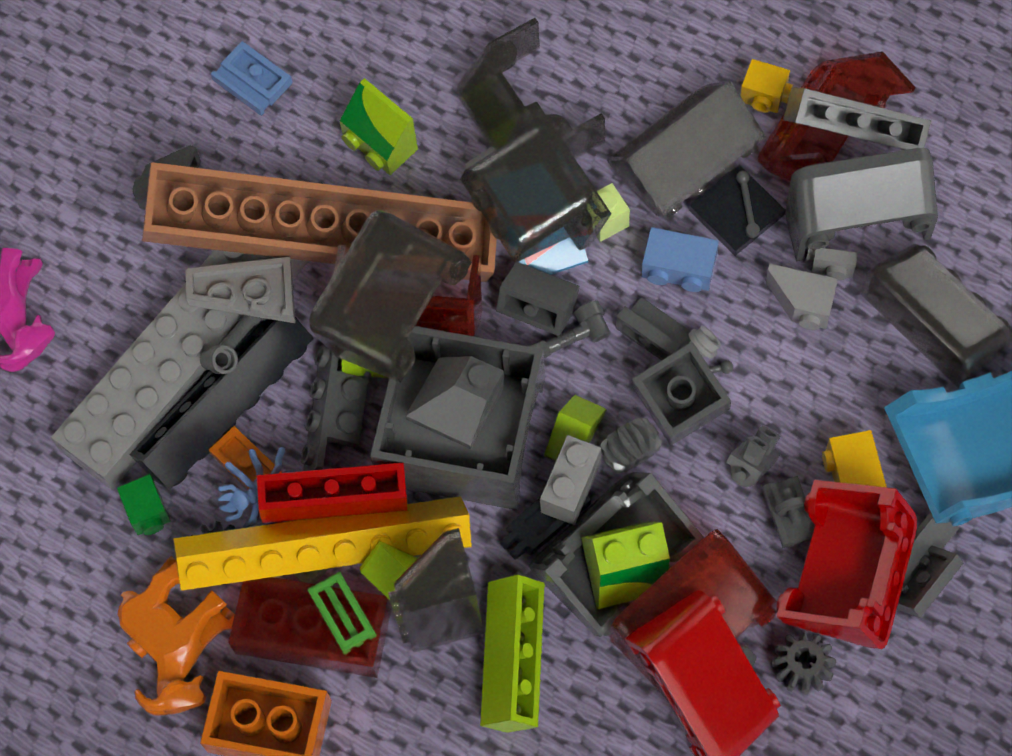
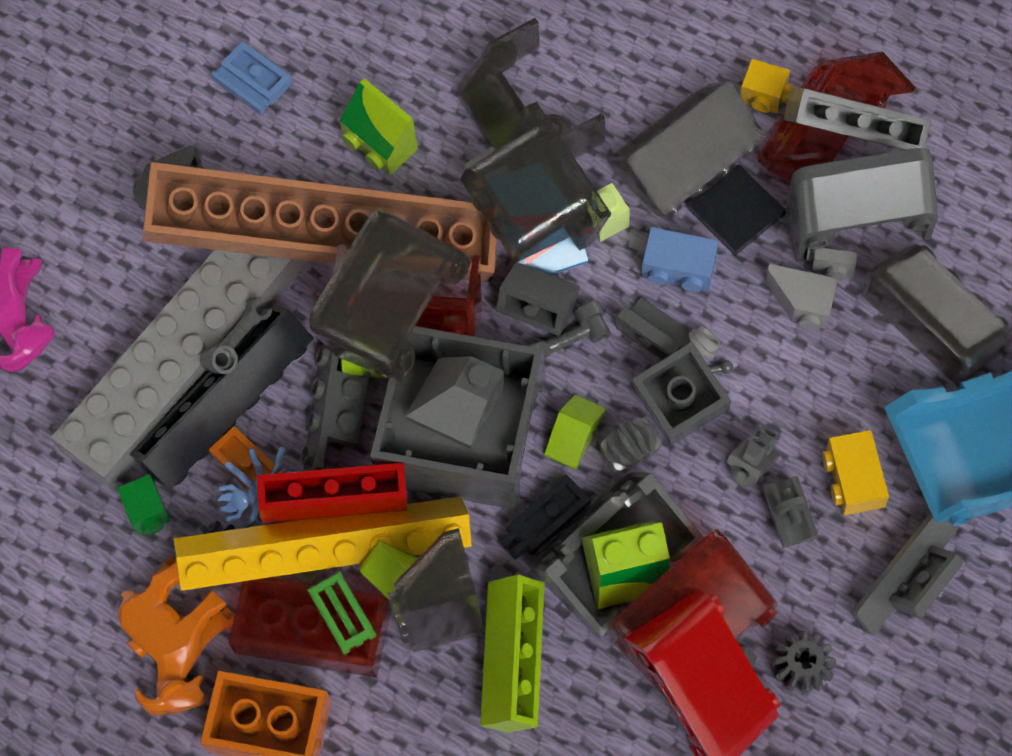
light grey wing [185,257,295,323] -> none
light grey brick [540,435,601,525] -> none
dark grey hinge [736,171,760,238] -> none
red windscreen [776,480,917,650] -> none

